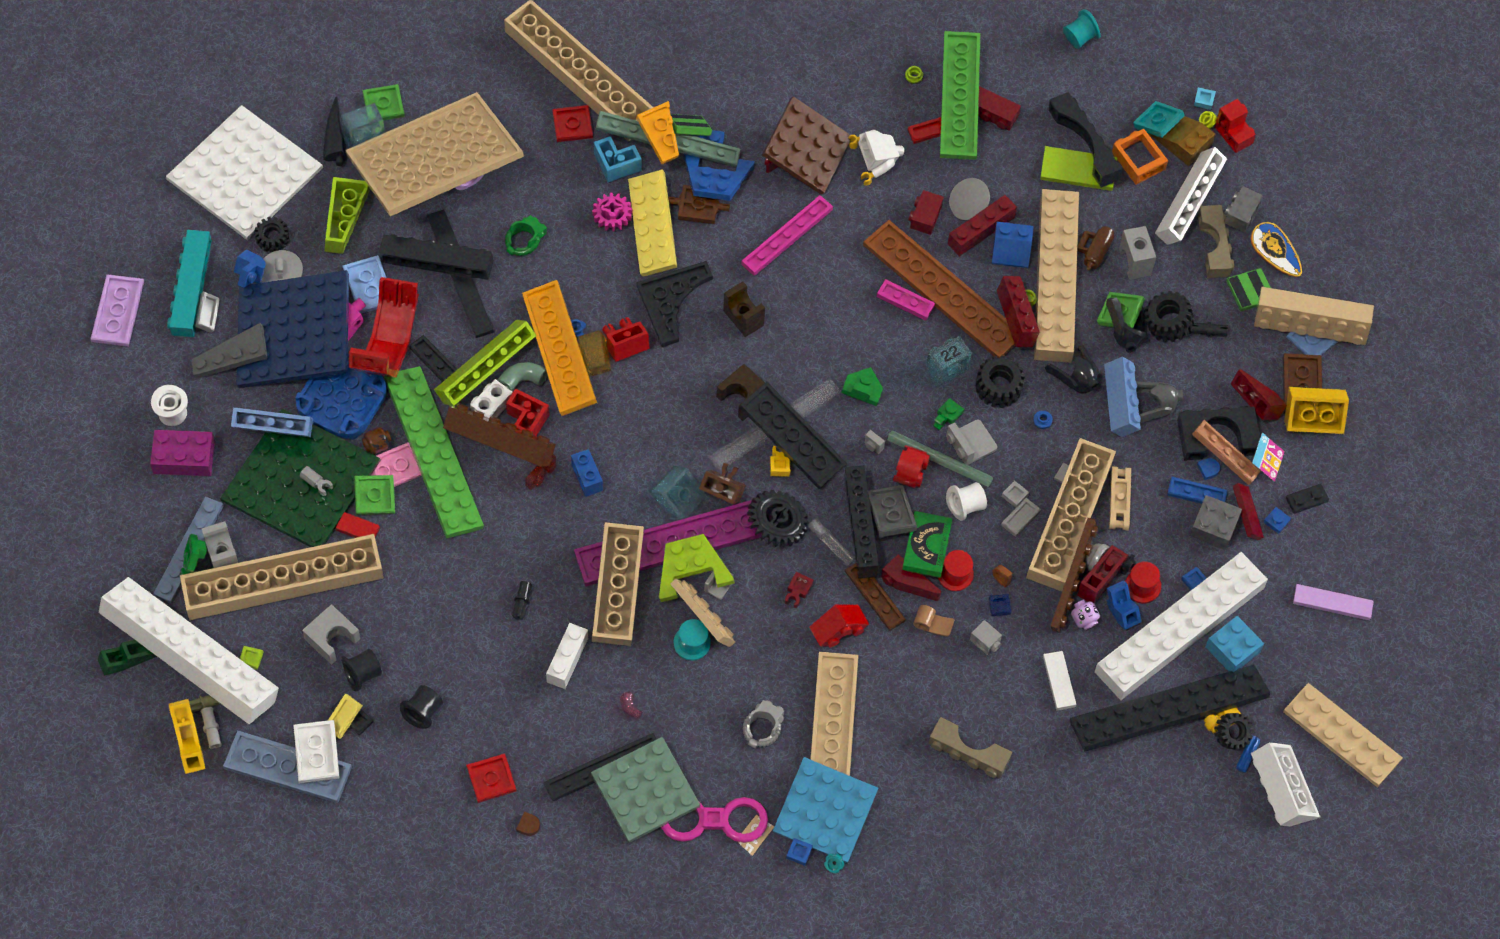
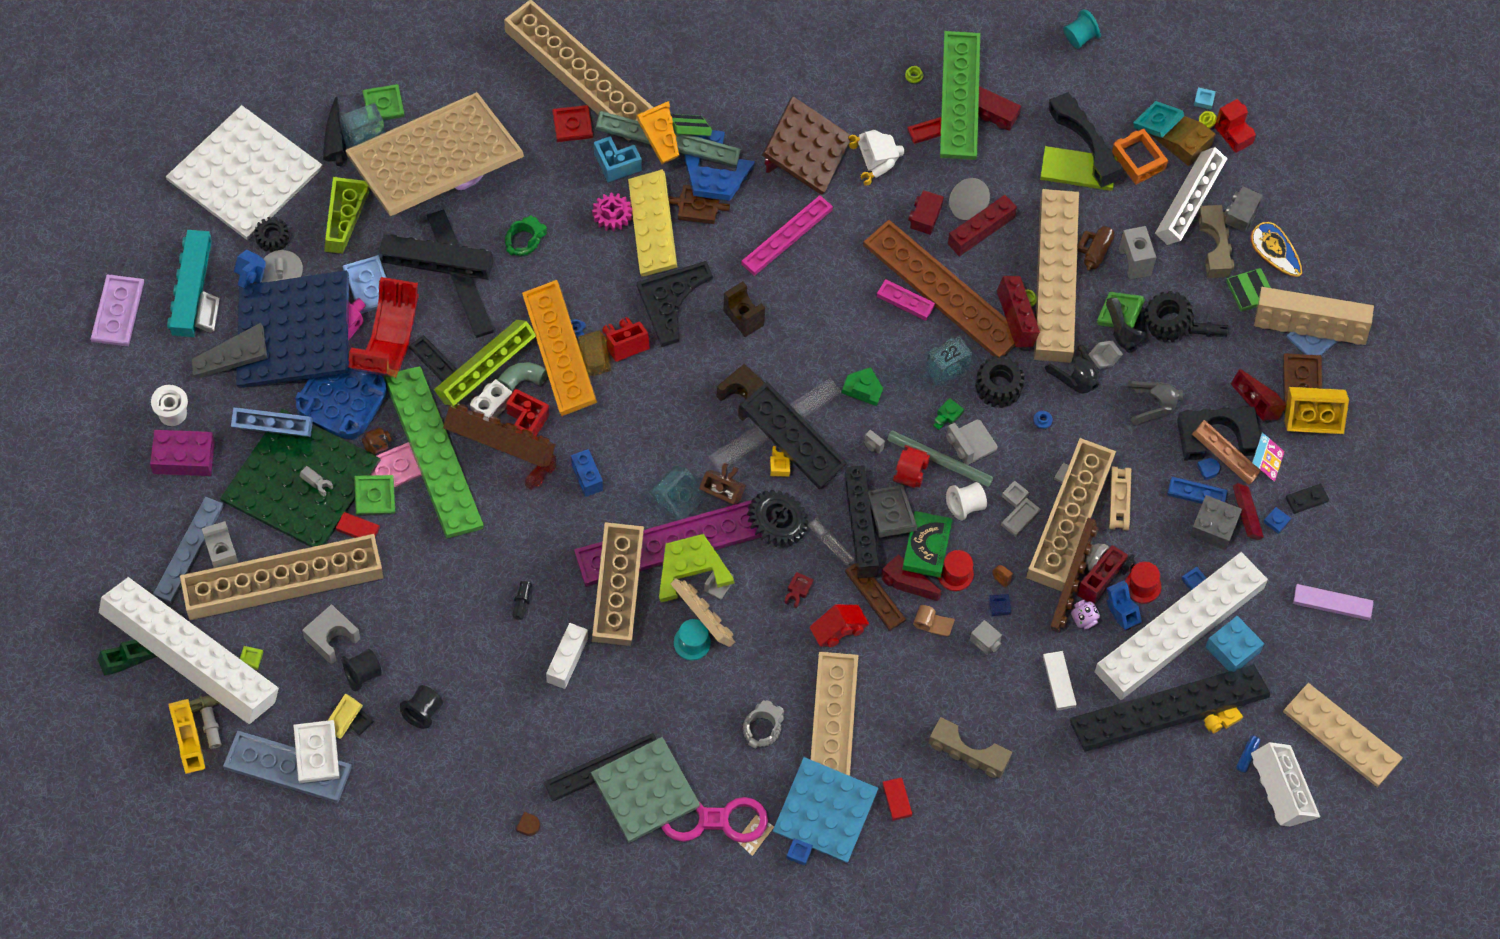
green plate [180,534,207,575] -> none
red tile [466,754,517,803] -> none
clear pink arm [620,692,643,720] -> none
teal plate [824,853,844,873] -> none
blue slope [992,222,1033,268] -> none
medium blue brick [1104,357,1141,437] -> none
black tyre [1214,713,1254,749] -> none
none -> red tile [882,777,912,821]
none -> light grey panel [1088,340,1123,369]

